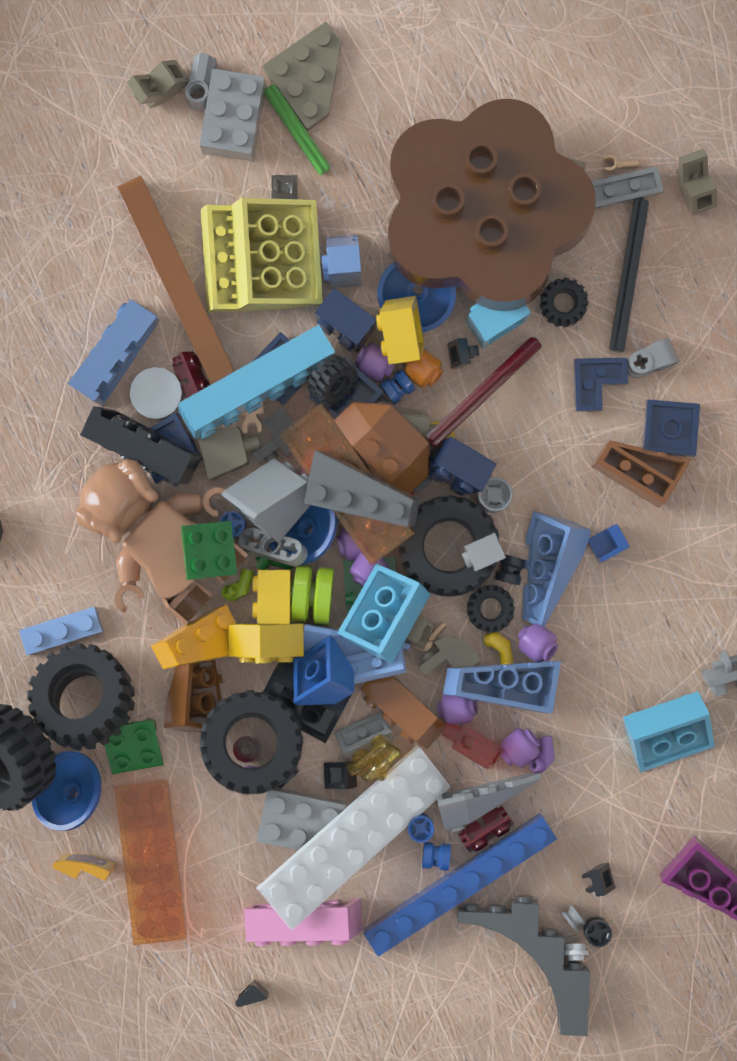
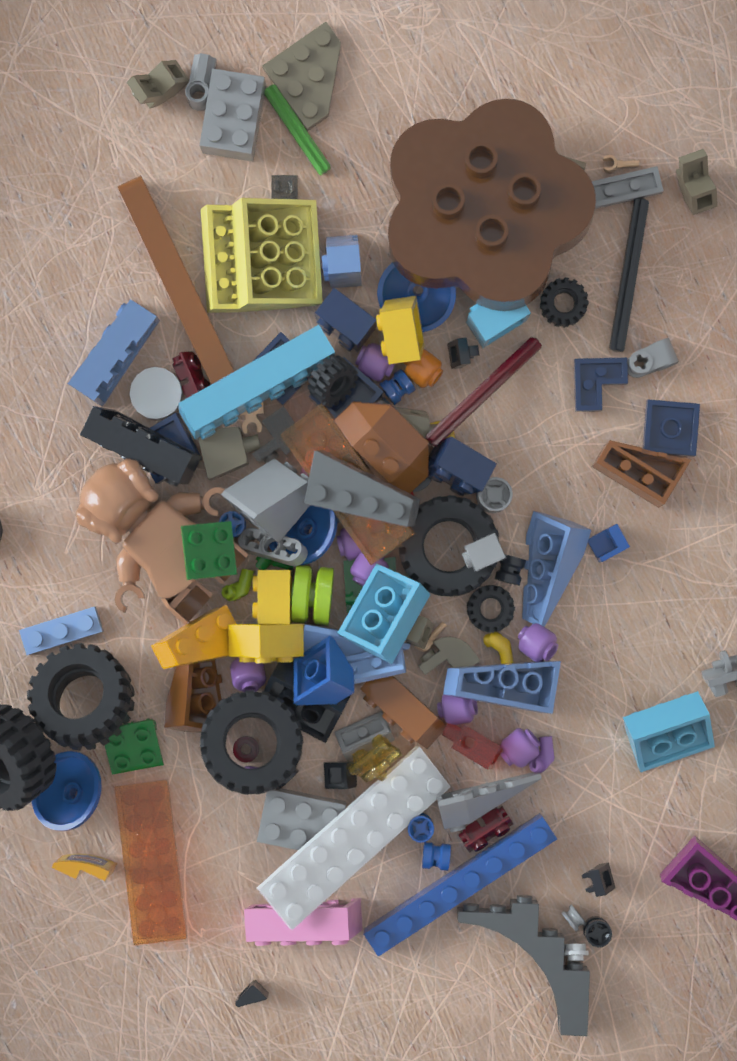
none -> medium lavender head [230,657,266,692]

